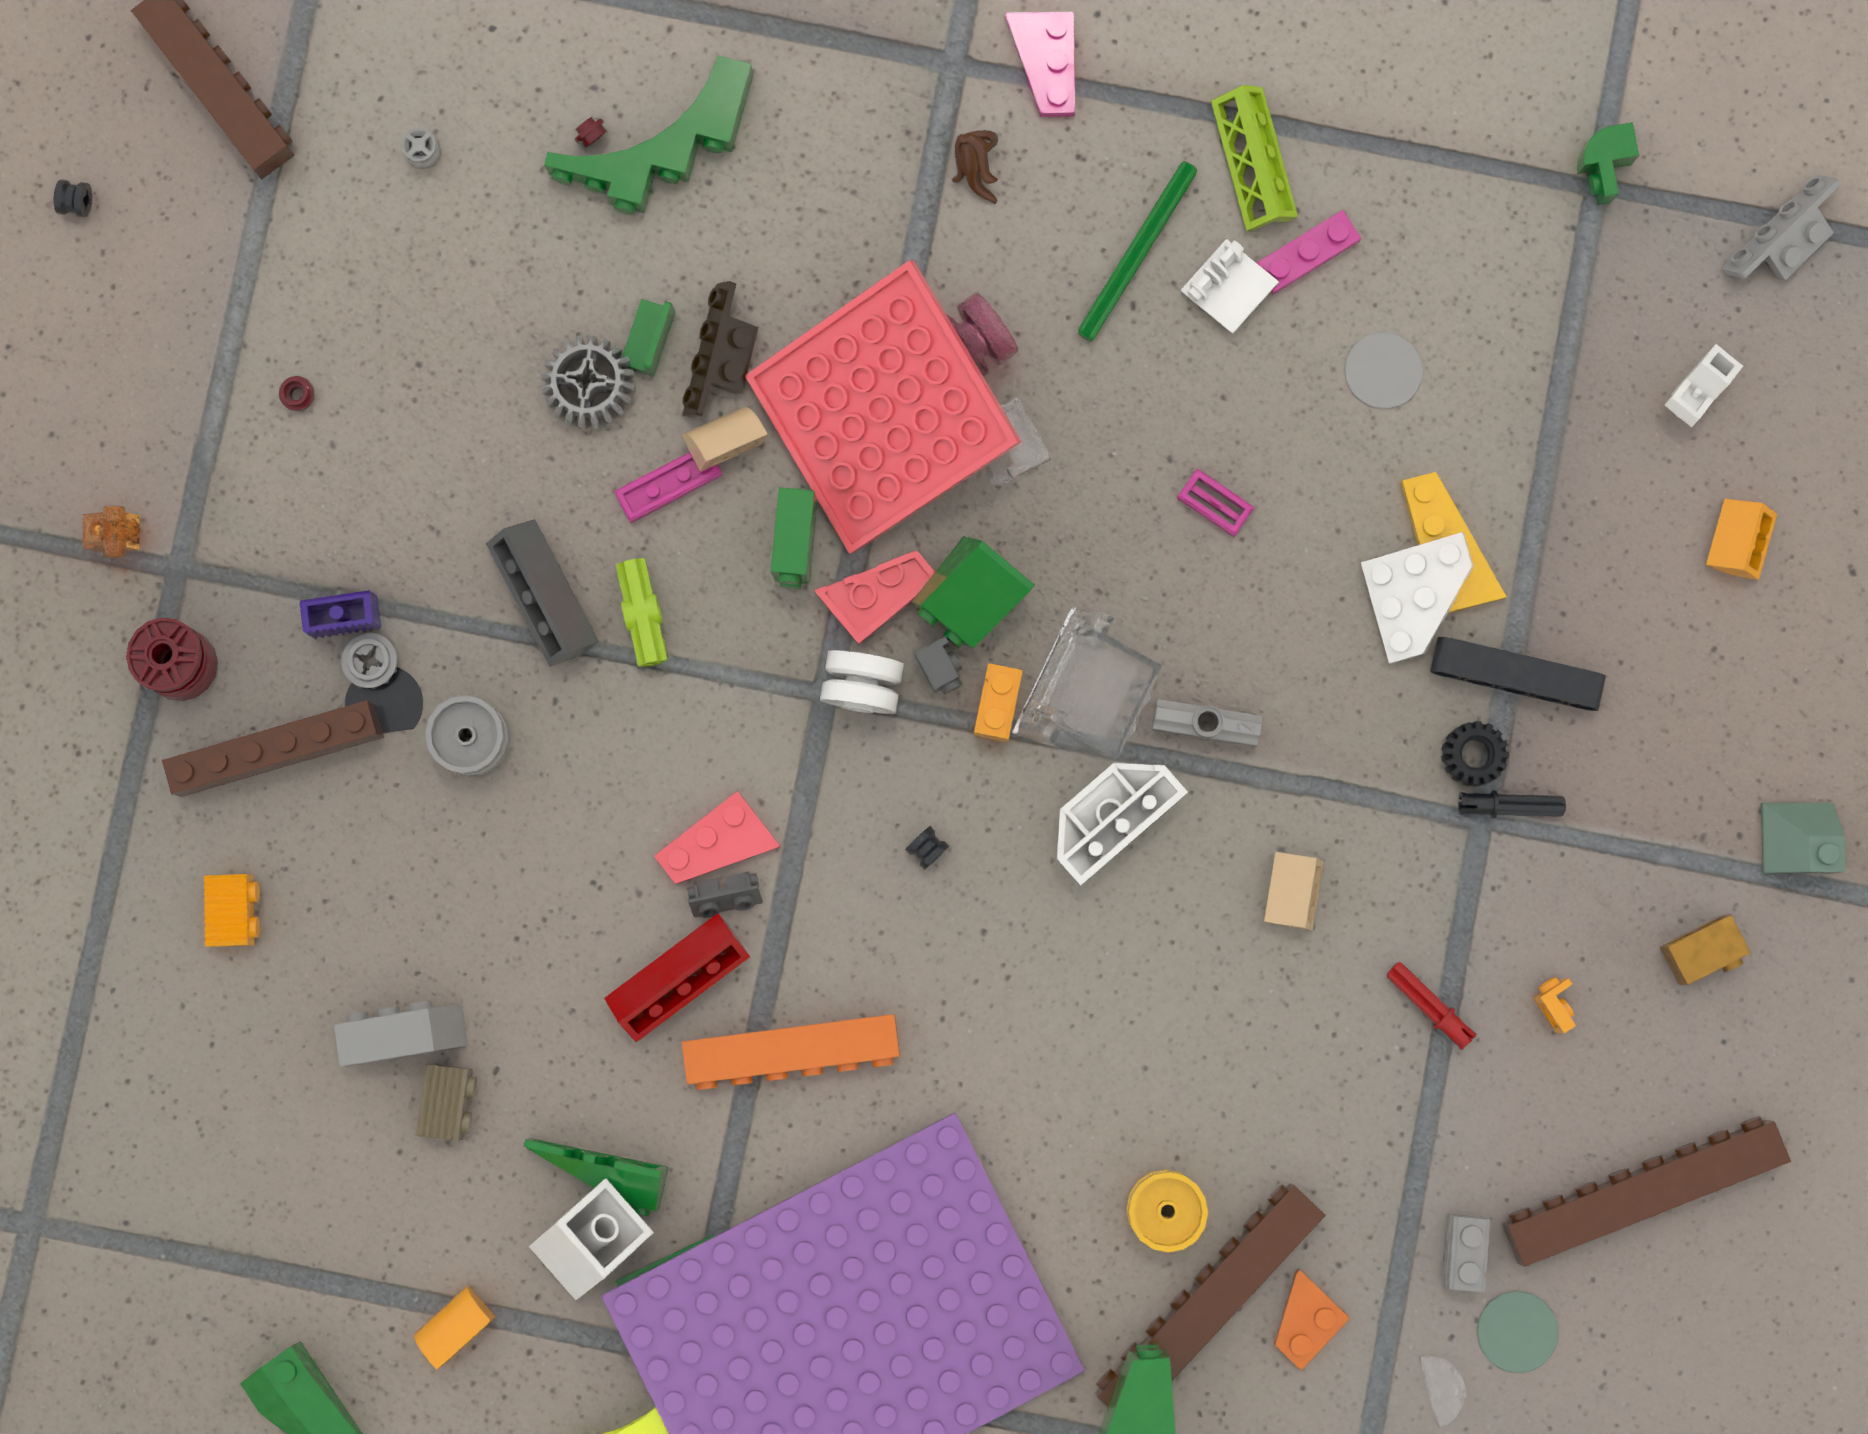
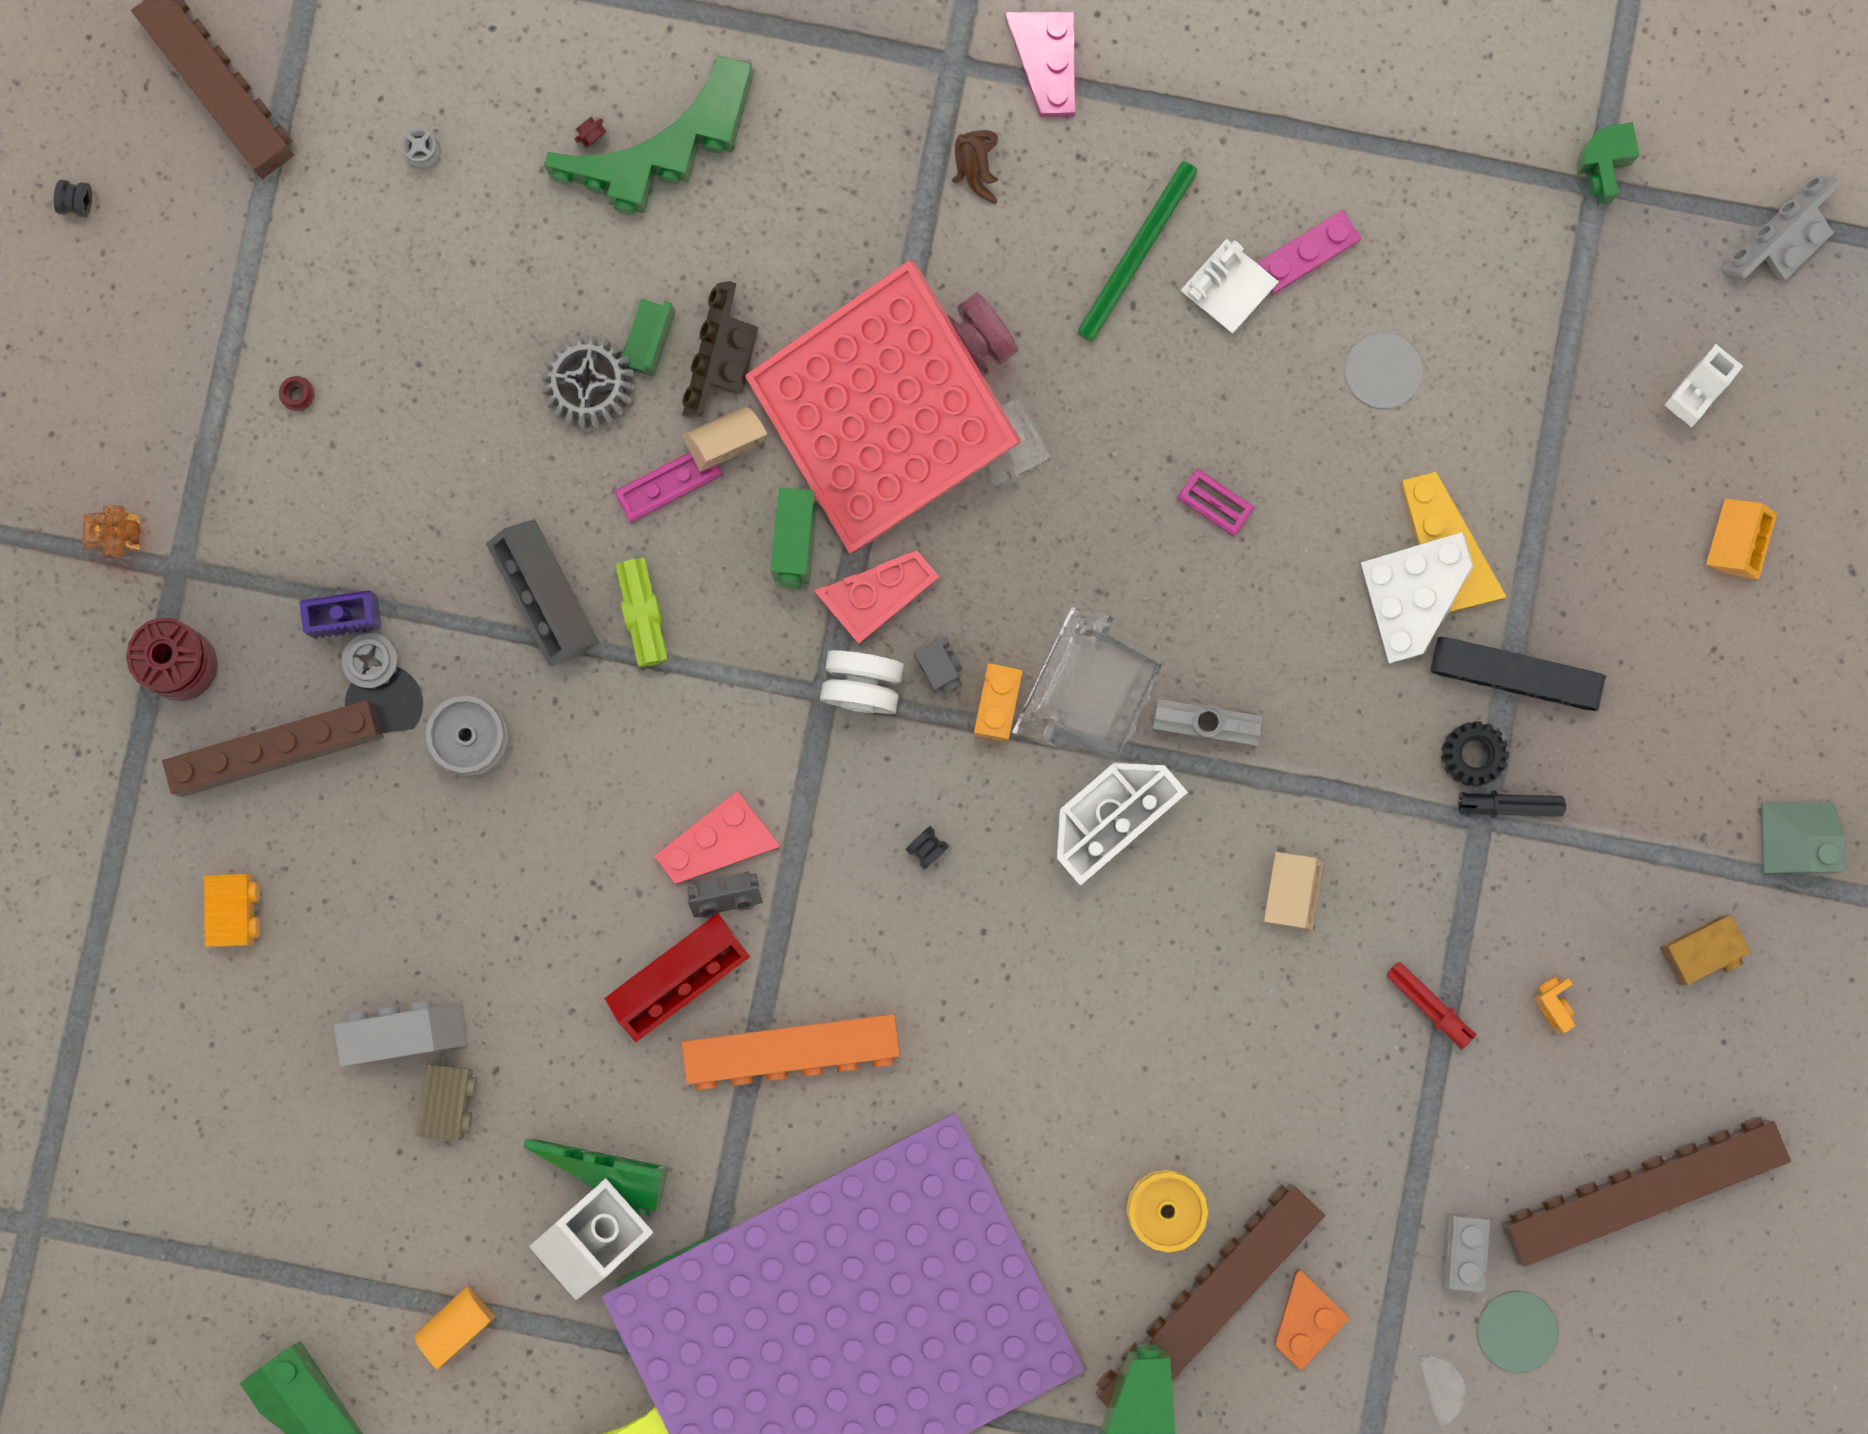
green slope [912,536,1035,648] -> none
lime fence [1211,85,1299,231] -> none

